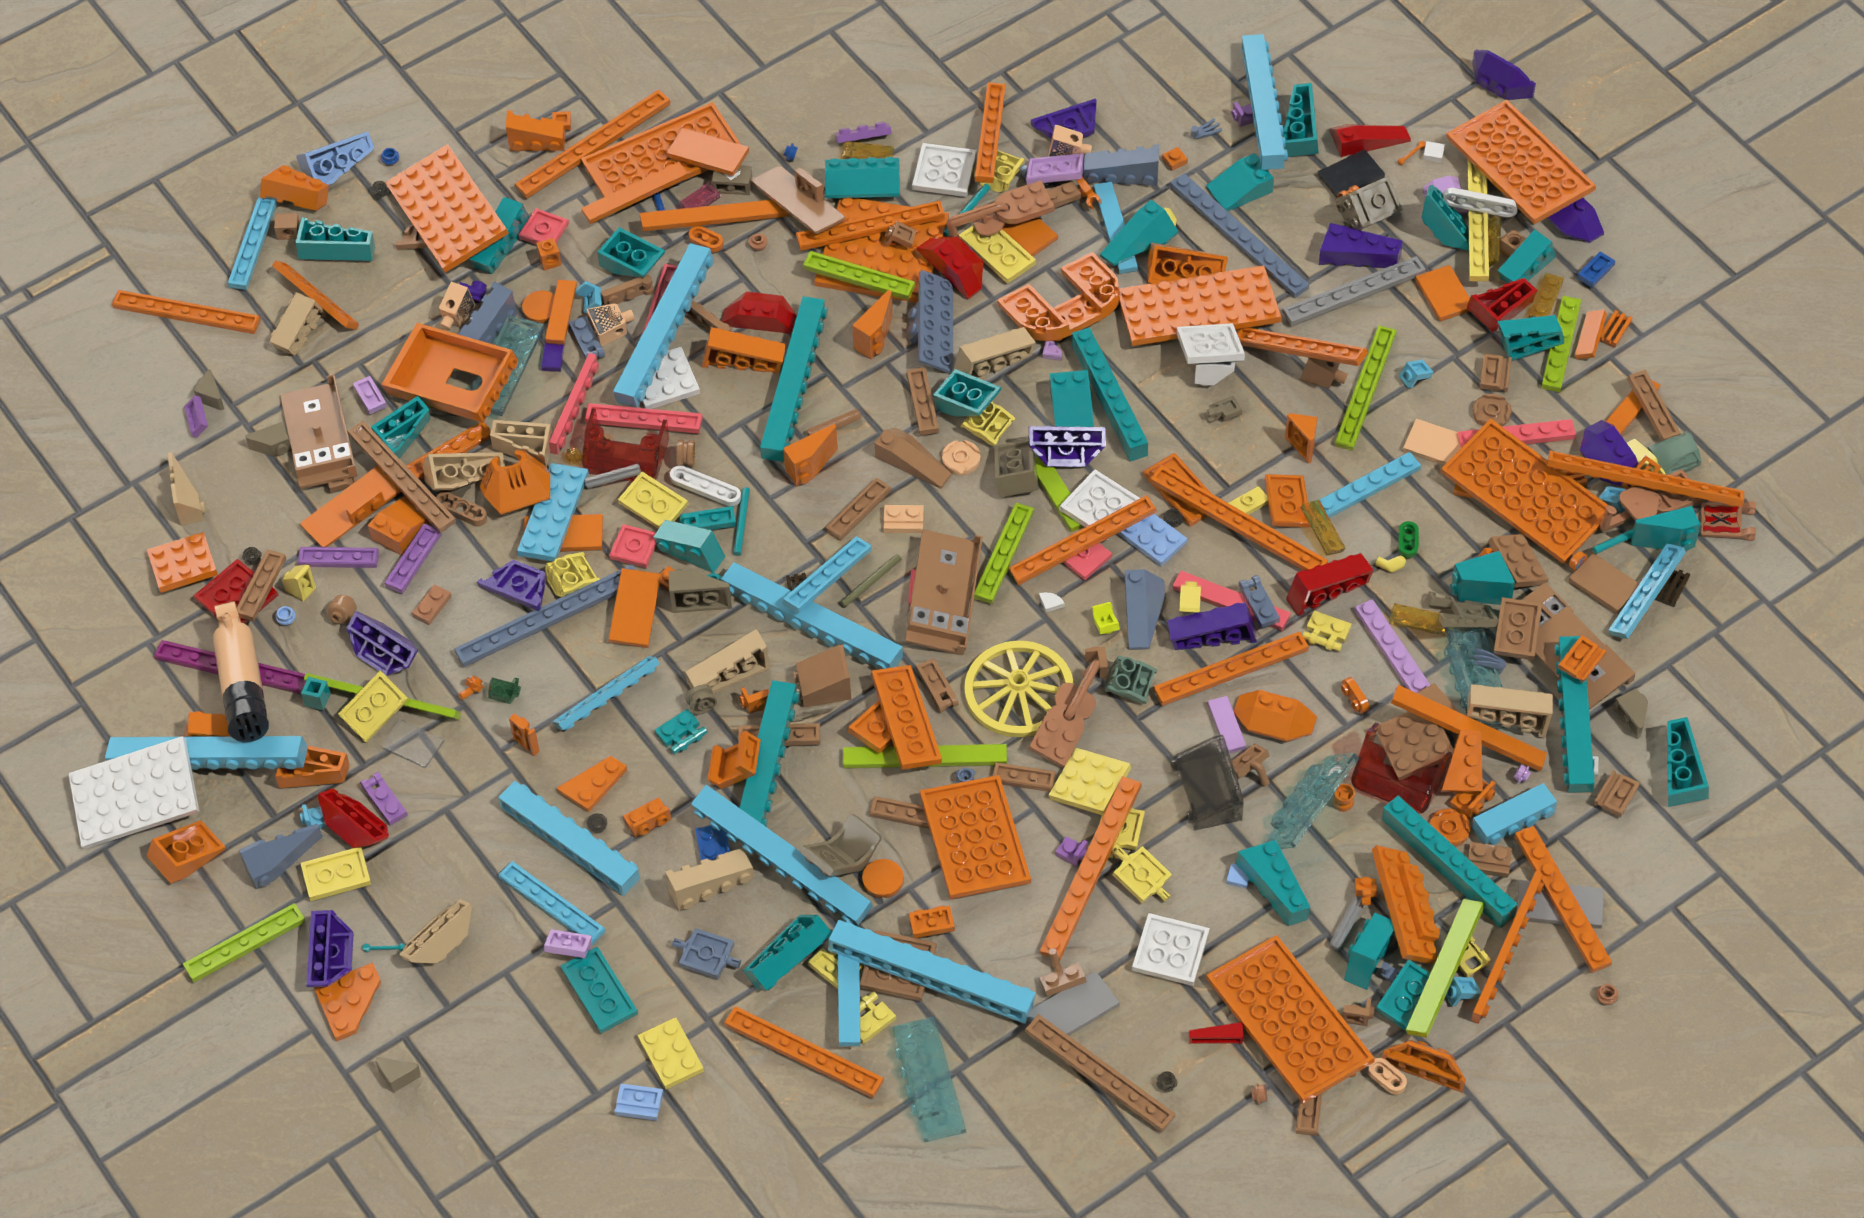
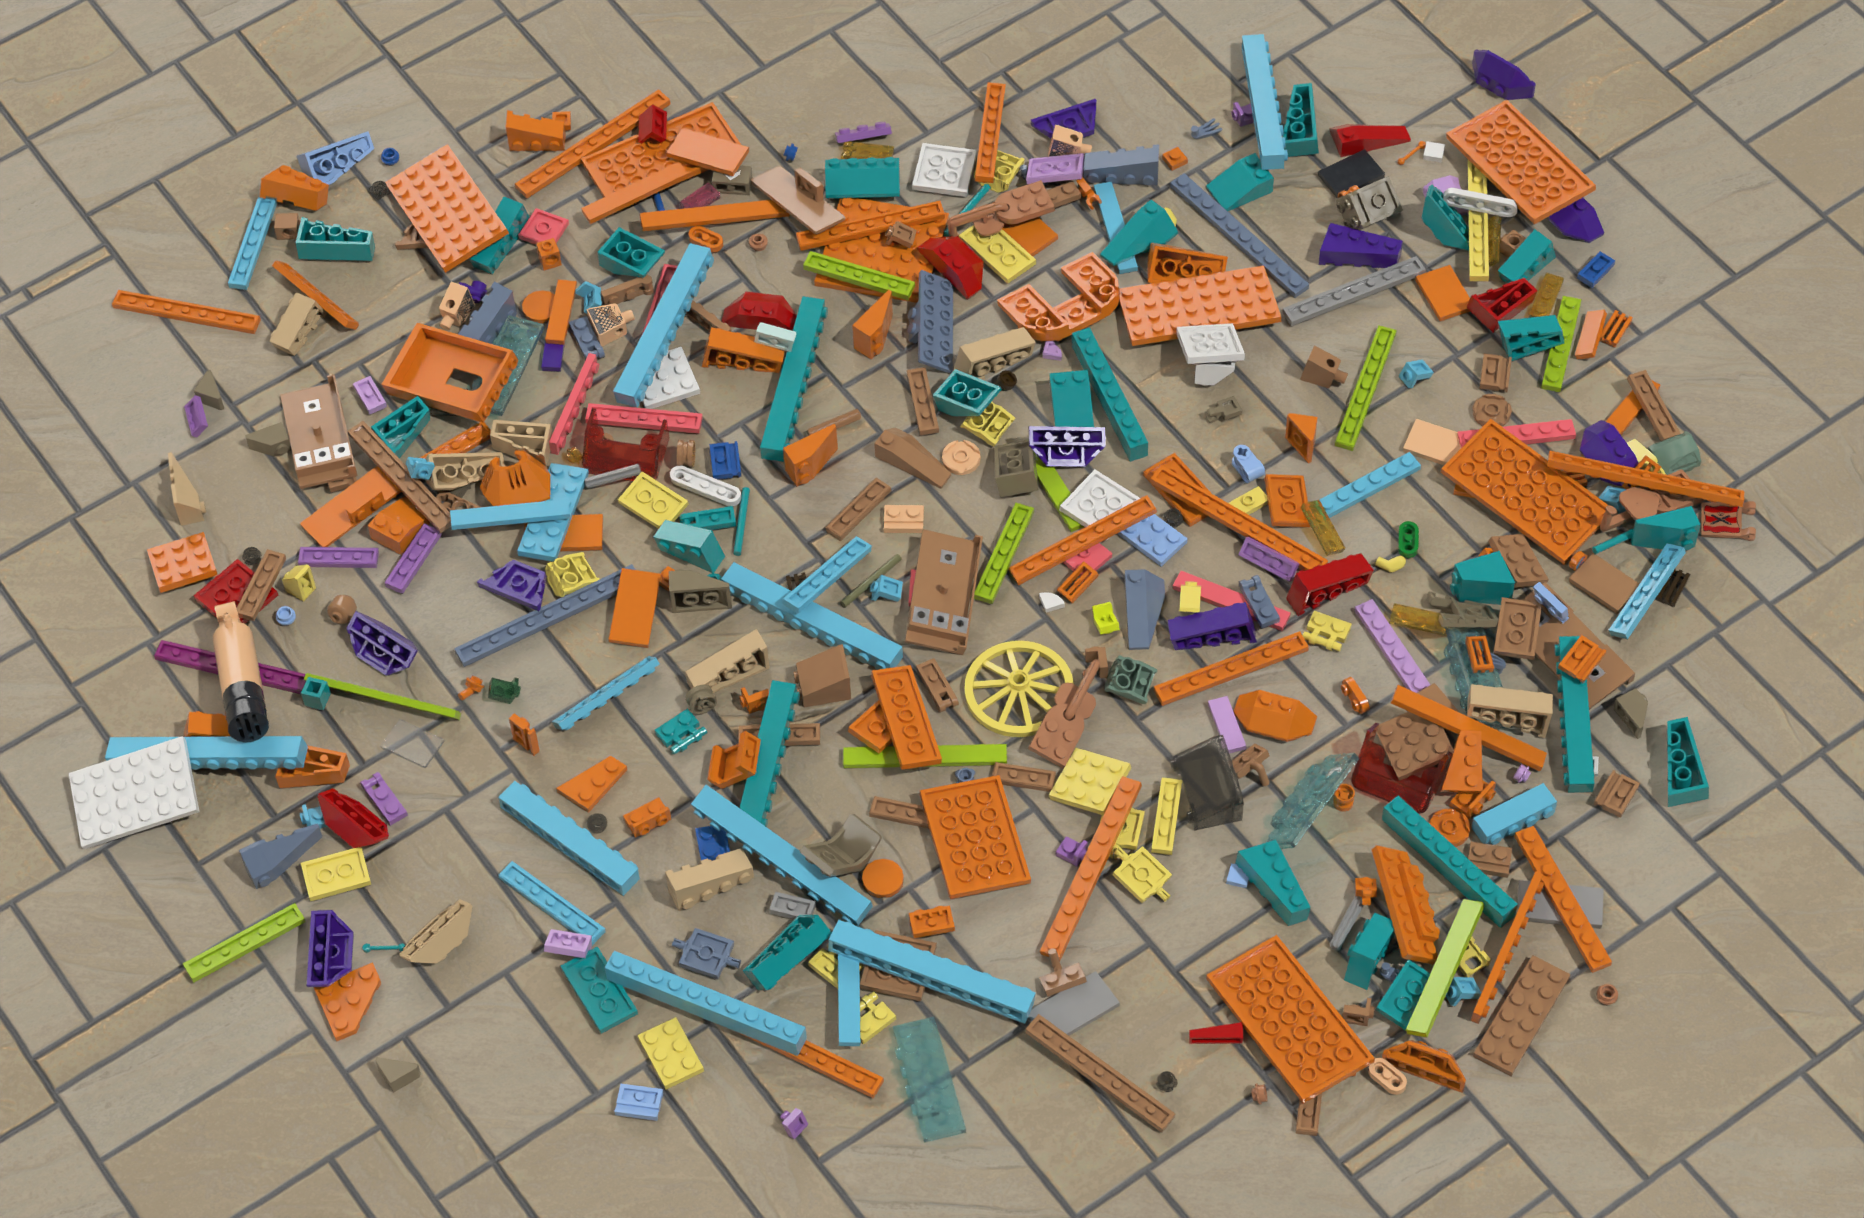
orange slope [147,820,226,884] -> none
light yellow tile [338,671,409,742] -> none
nougat plate [412,584,452,625] -> none
coral plate [609,524,657,568] -> none
white plate [1132,913,1210,986] -> none
orange tile [1236,328,1368,366] -> none
none -> medium azure bracket [406,457,435,480]
none -> medium azure tile [450,499,570,530]
none -> medium azure brick [605,951,807,1056]
none -> red panel [638,104,667,144]
none -> blue plate [709,441,741,480]
none -> light aqua panel [754,323,796,352]
none -> light grey plate [769,892,816,919]
none -> medium lavender tile [780,1108,808,1139]
none -> medium azure bracket [870,575,903,602]
none -> dark brown tile [997,370,1017,390]
none -> orange tile [1057,561,1099,604]
none -> light yellow plate [1151,778,1182,855]
none -> light blue piece [1232,445,1265,483]
none -> medium lavender plate [1238,537,1300,582]
none -> orange tile [1465,636,1494,673]
none -> medium nougat plate [1473,955,1571,1077]
none -> light blue plate [1533,582,1569,624]

